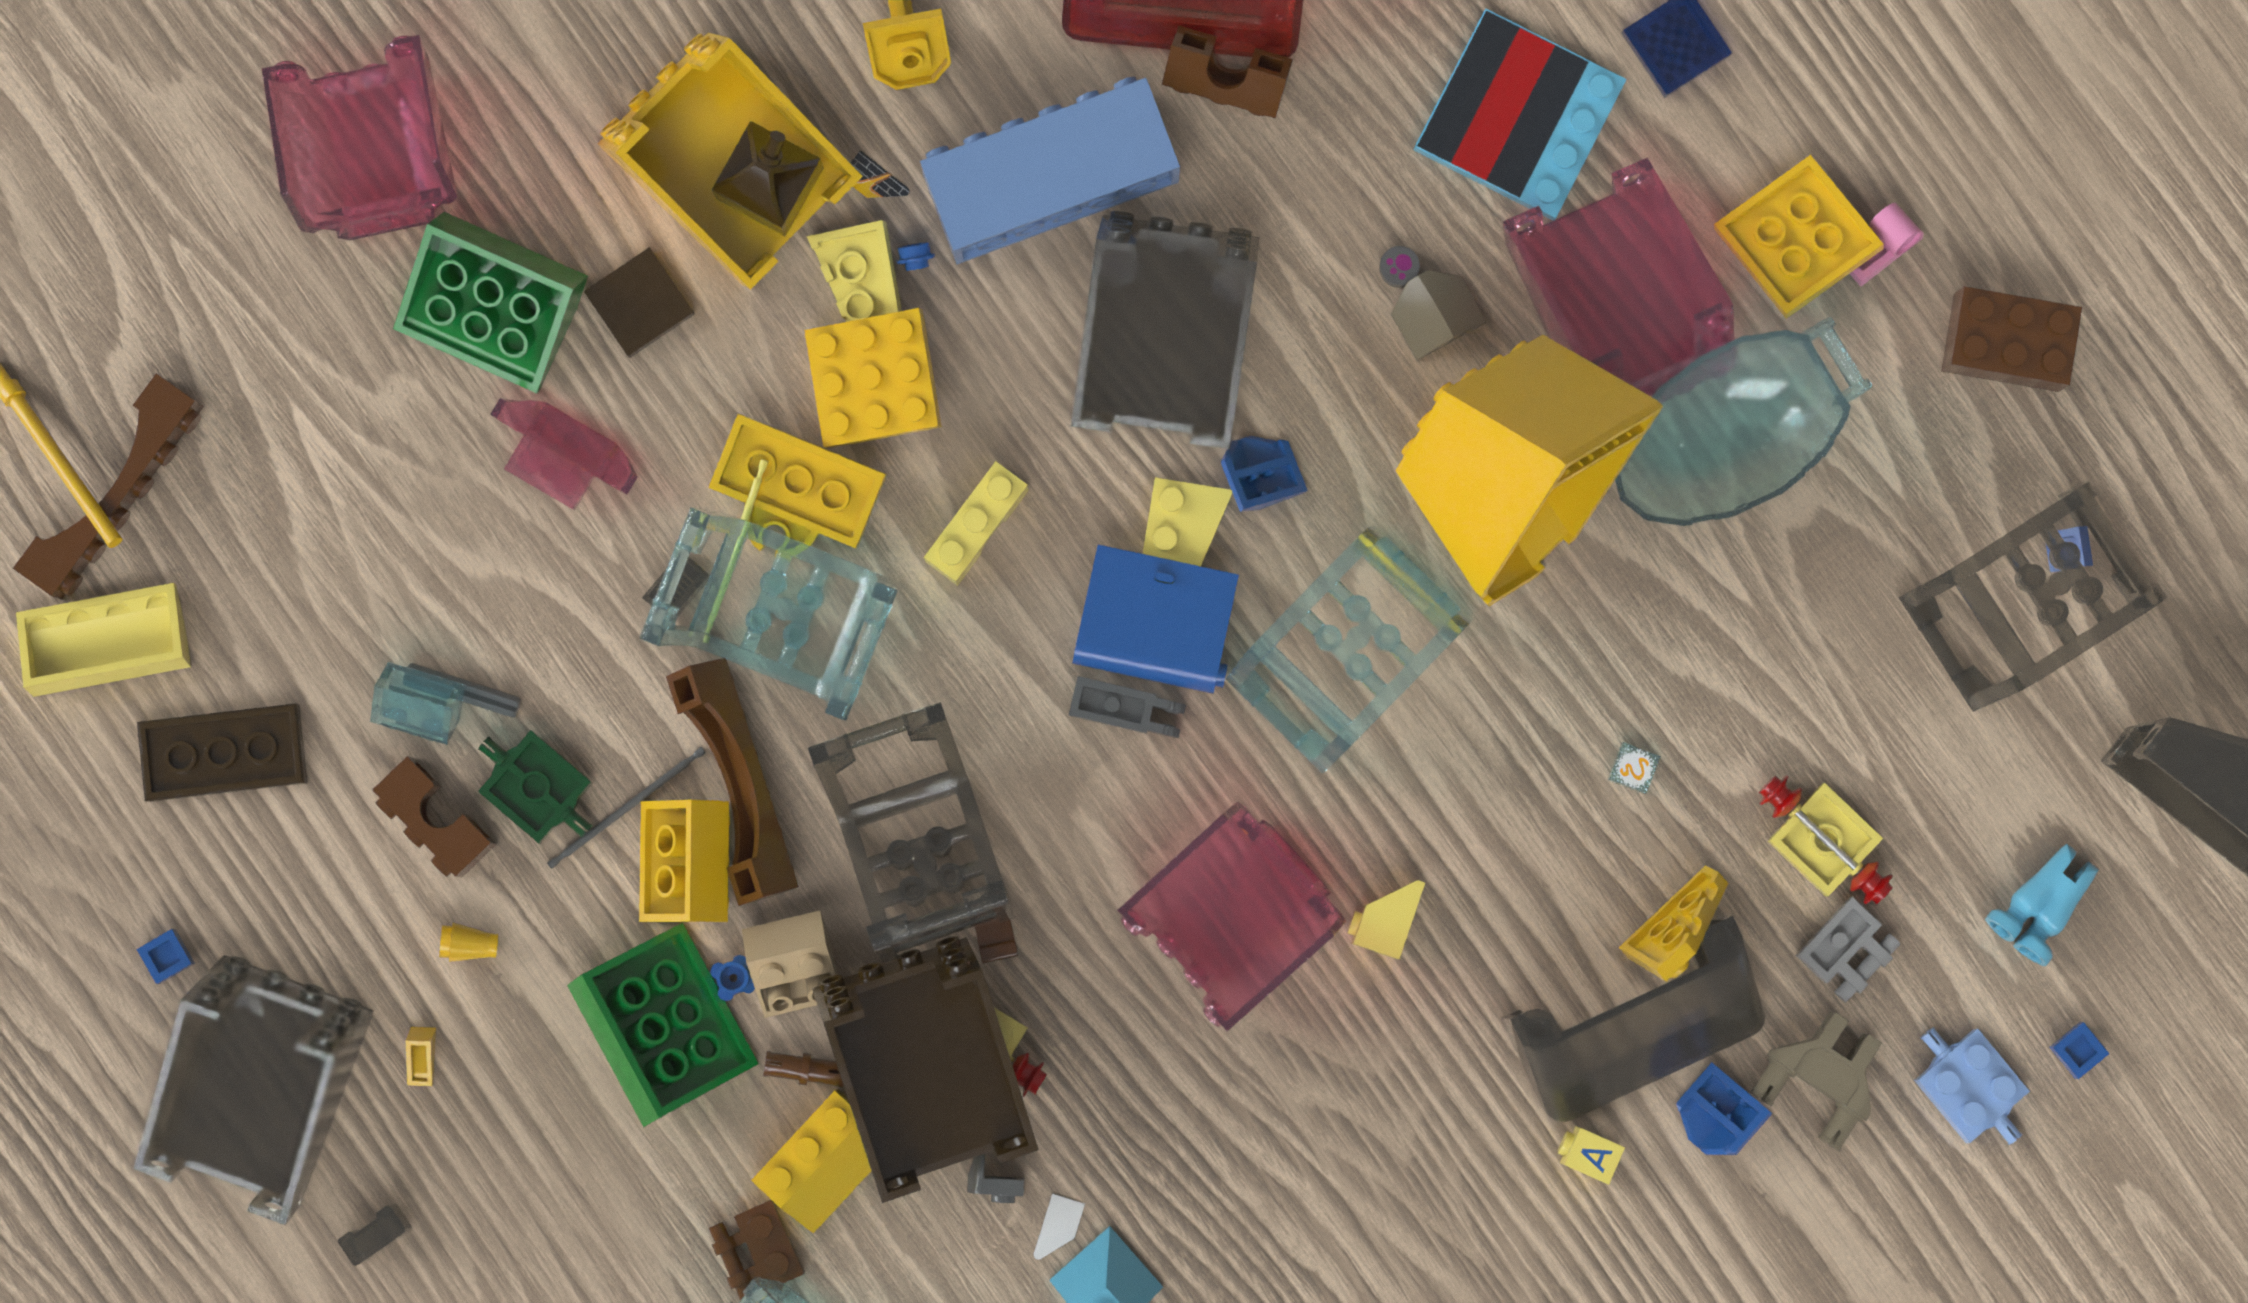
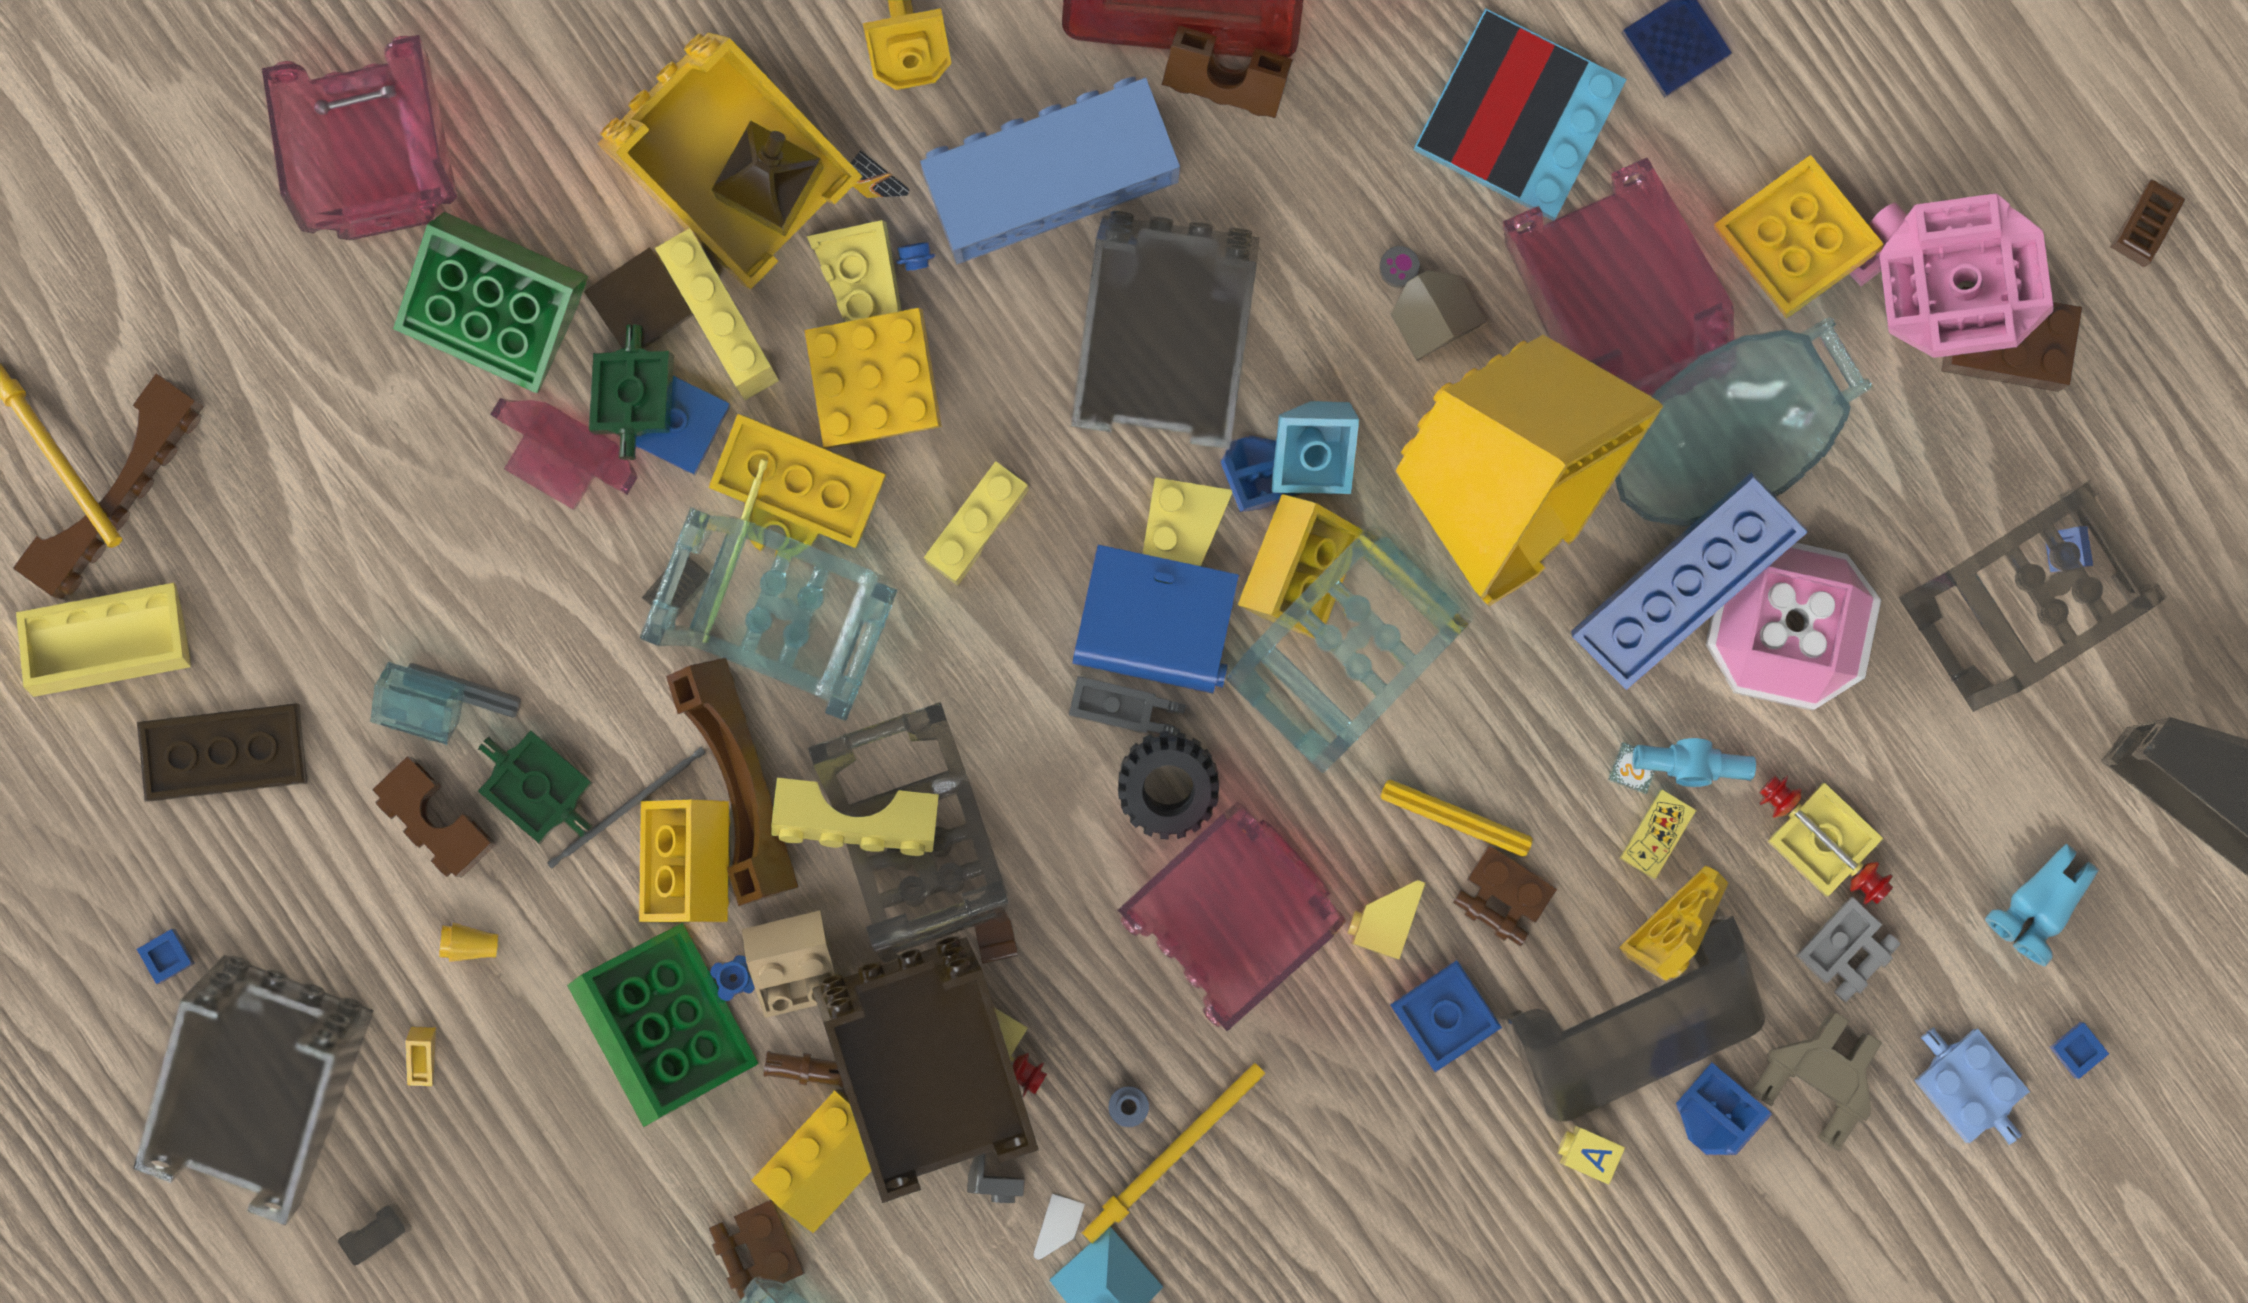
none -> flat silver hinge [314,86,397,115]
none -> dark green plate [589,324,674,460]
none -> blue plate [636,376,731,476]
none -> light yellow arch [655,228,779,400]
none -> light yellow arch [771,778,939,856]
none -> yellow bar [1081,1062,1266,1244]
none -> sand blue plate [1109,1086,1149,1127]
none -> black tyre [1118,731,1219,840]
none -> yellow slope [1237,494,1364,641]
none -> medium azure slope [1271,401,1359,494]
none -> yellow axle [1380,779,1533,857]
none -> blue plate [1390,960,1502,1072]
none -> reddish brown plate [1453,845,1557,946]
none -> plate [1571,472,1808,690]
none -> light yellow tile [1619,790,1696,879]
none -> medium azure pin [1632,738,1756,787]
none -> bright pink piece [1705,543,1881,710]
none -> bright pink piece [1879,193,2053,358]
none -> reddish brown slope [2110,179,2185,267]

